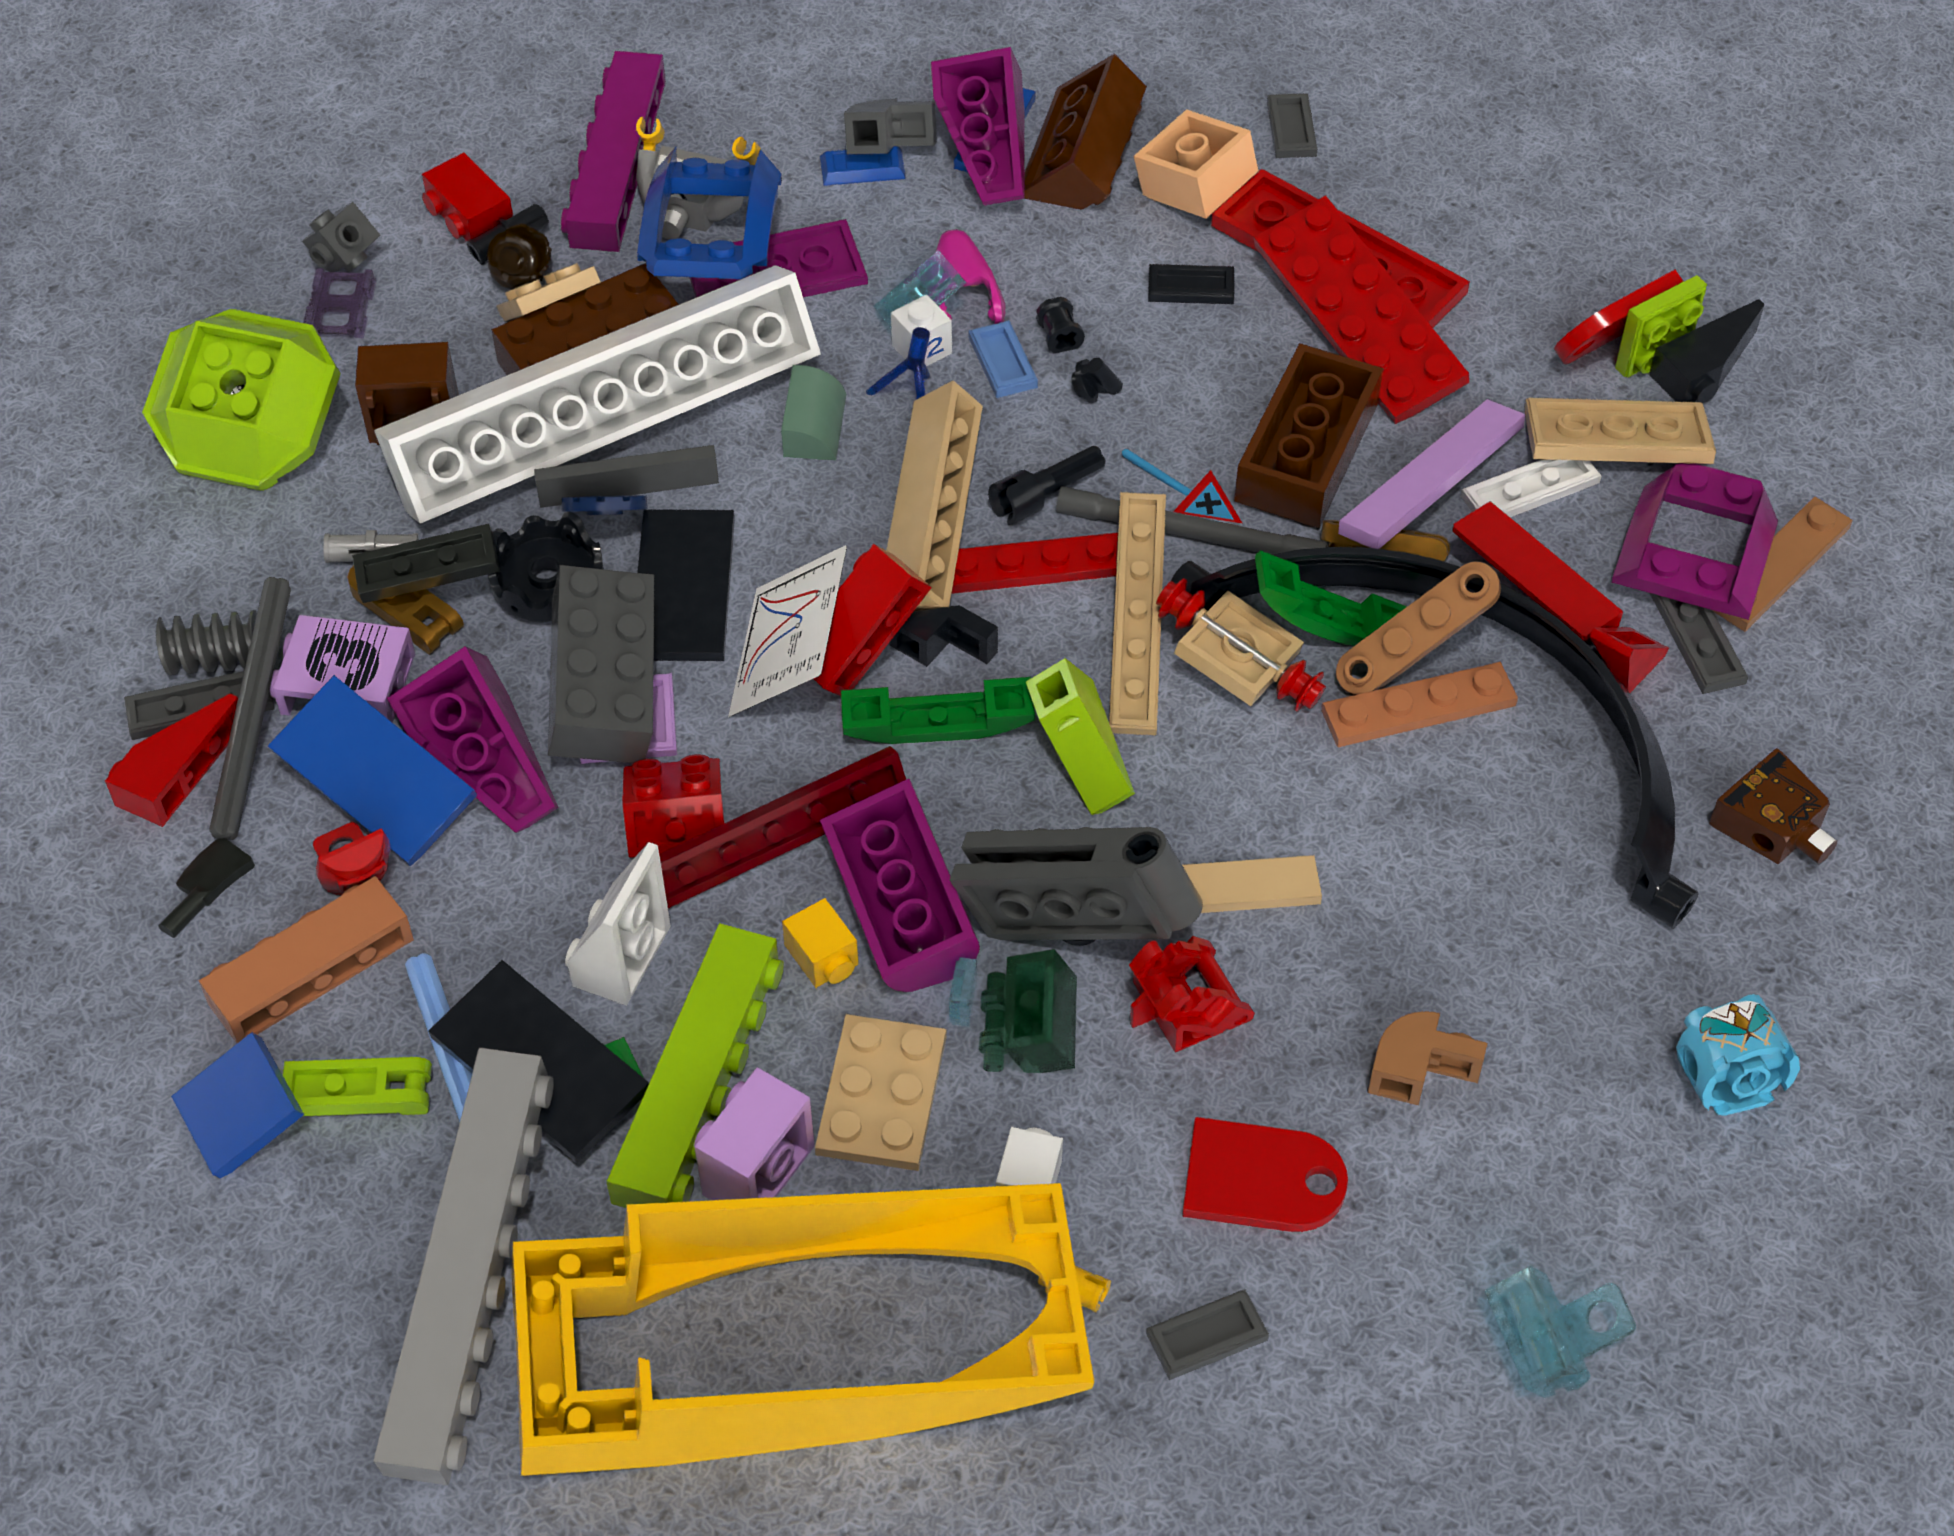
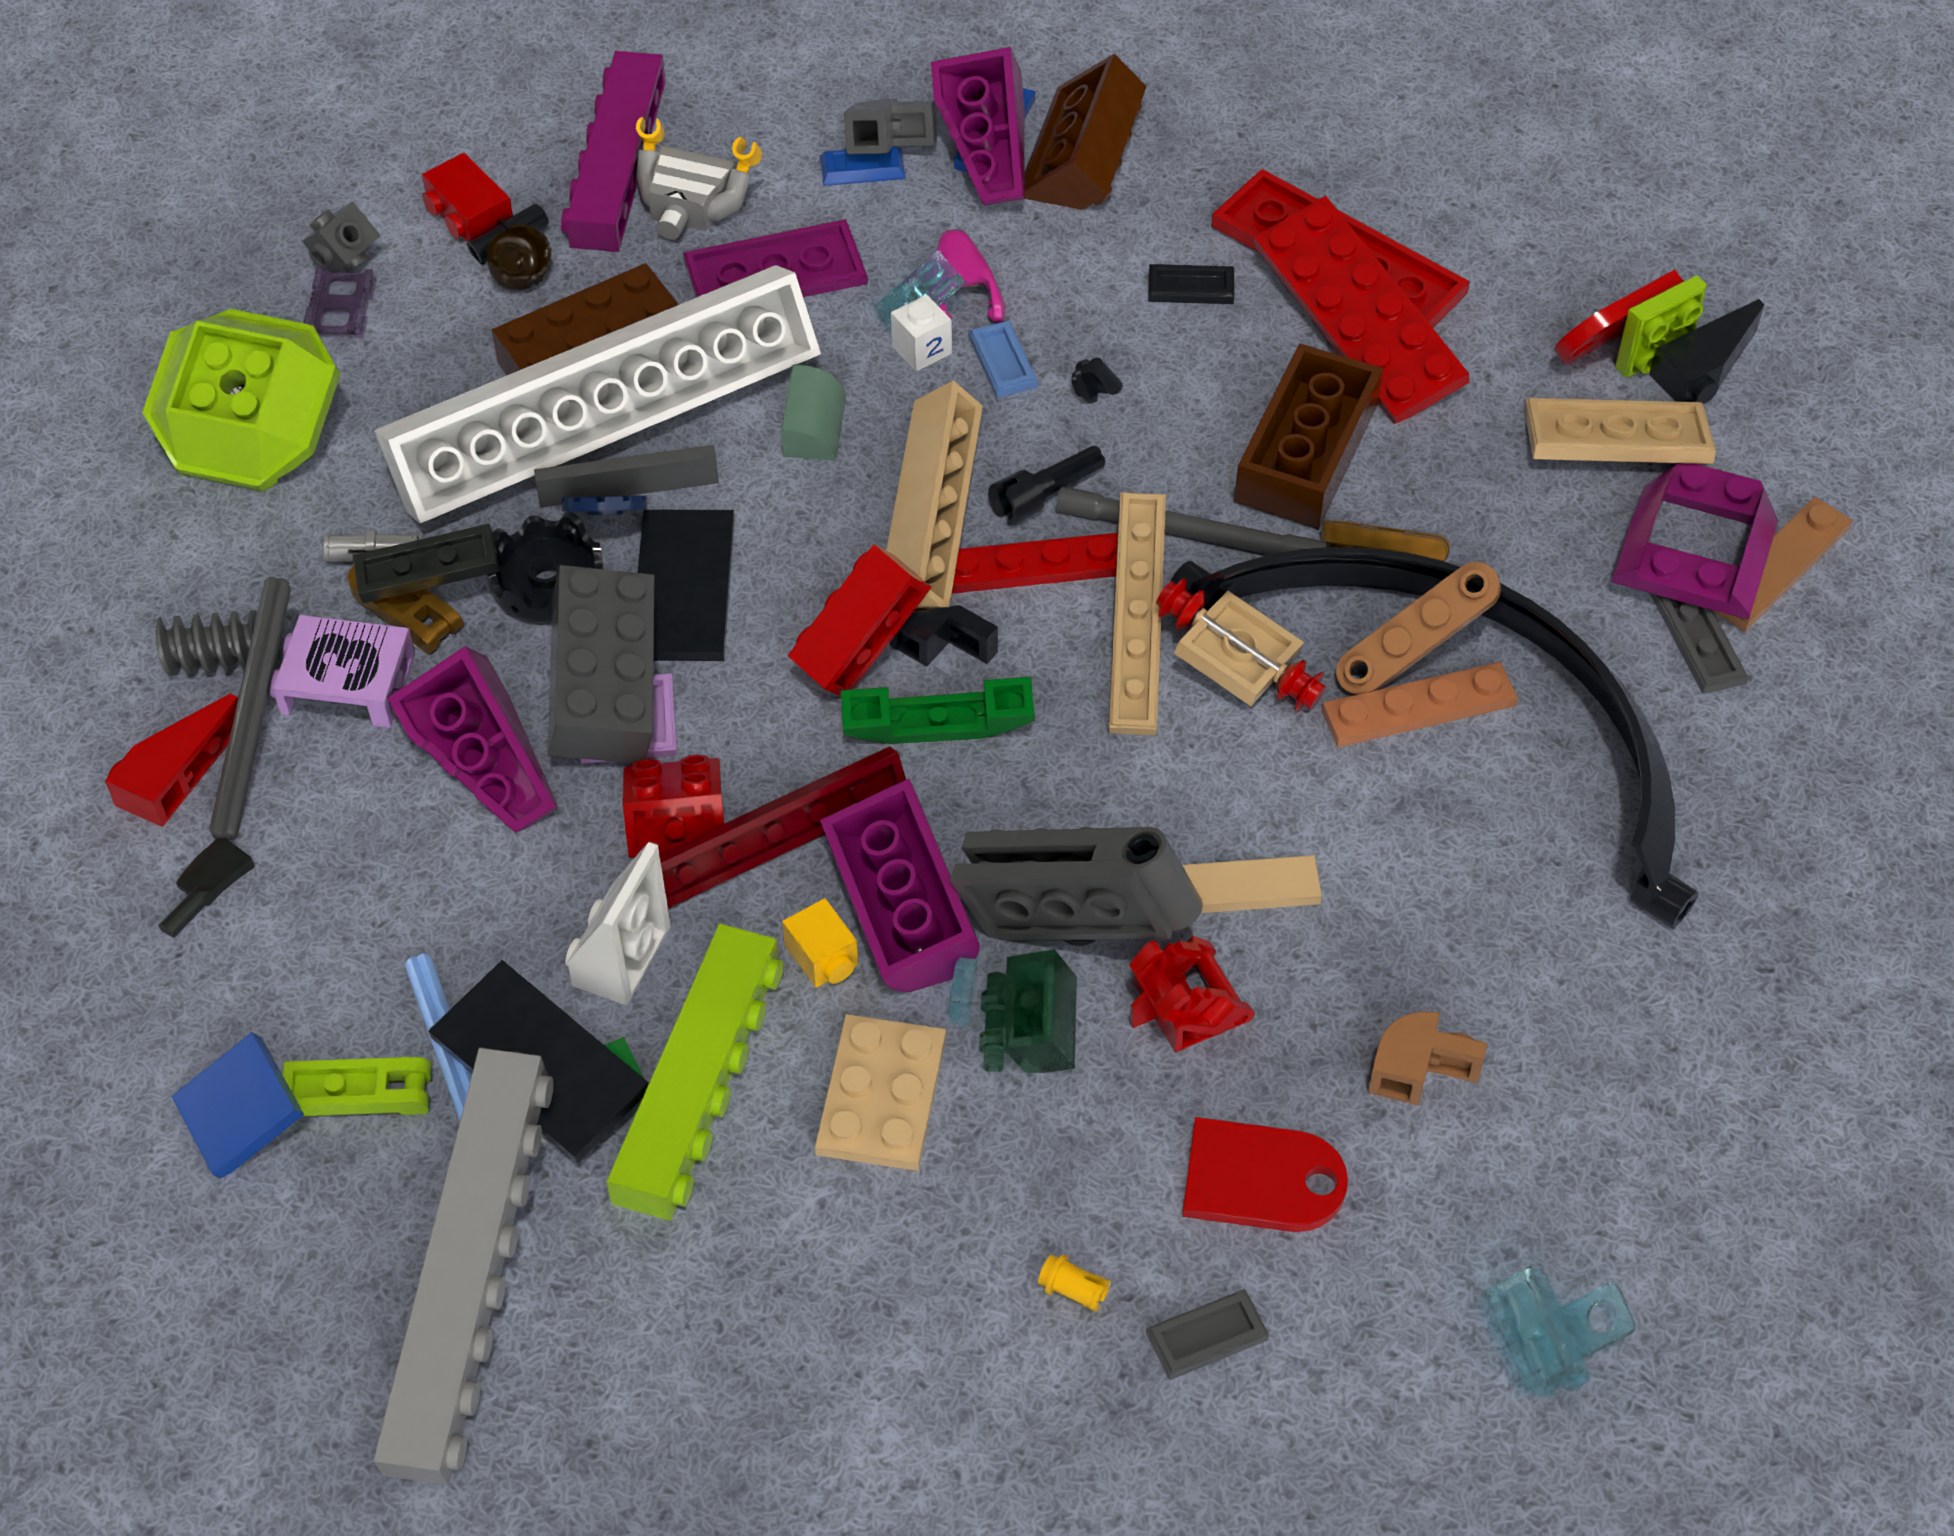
dark grey tile [124,671,275,740] -> none
nougat brick [198,876,414,1043] -> none
blue tile [268,675,477,866] -> none
red piece [313,822,390,896] -> none
reddish brown container [355,342,459,445] -> none
tan plate [496,263,600,321] -> none
yellow windscreen [511,1183,1095,1476] -> none
blue wedge [637,147,782,279] -> none
lavender brick [694,1067,815,1200] -> none
white sticker [728,545,847,717] -> none
clear blue plant [866,327,930,400] -> none
white brick [996,1127,1063,1186] -> none
lime slope [1026,658,1135,815] -> none
black bush [1036,297,1085,354] -> none
piece [1122,449,1243,524] -> none
light nougat brick [1134,109,1258,219] -> none
green slope [1255,550,1407,646] -> none
dark grey tile [1267,93,1318,158] -> none
lavender tile [1338,399,1525,549] -> none
red panel [1452,501,1623,641] -> none
white tile [1461,459,1601,517] -> none
red slope [1589,627,1669,693] -> none
medium azure brick [1676,994,1800,1116] -> none
reddish brown torso [1709,748,1837,864] -> none

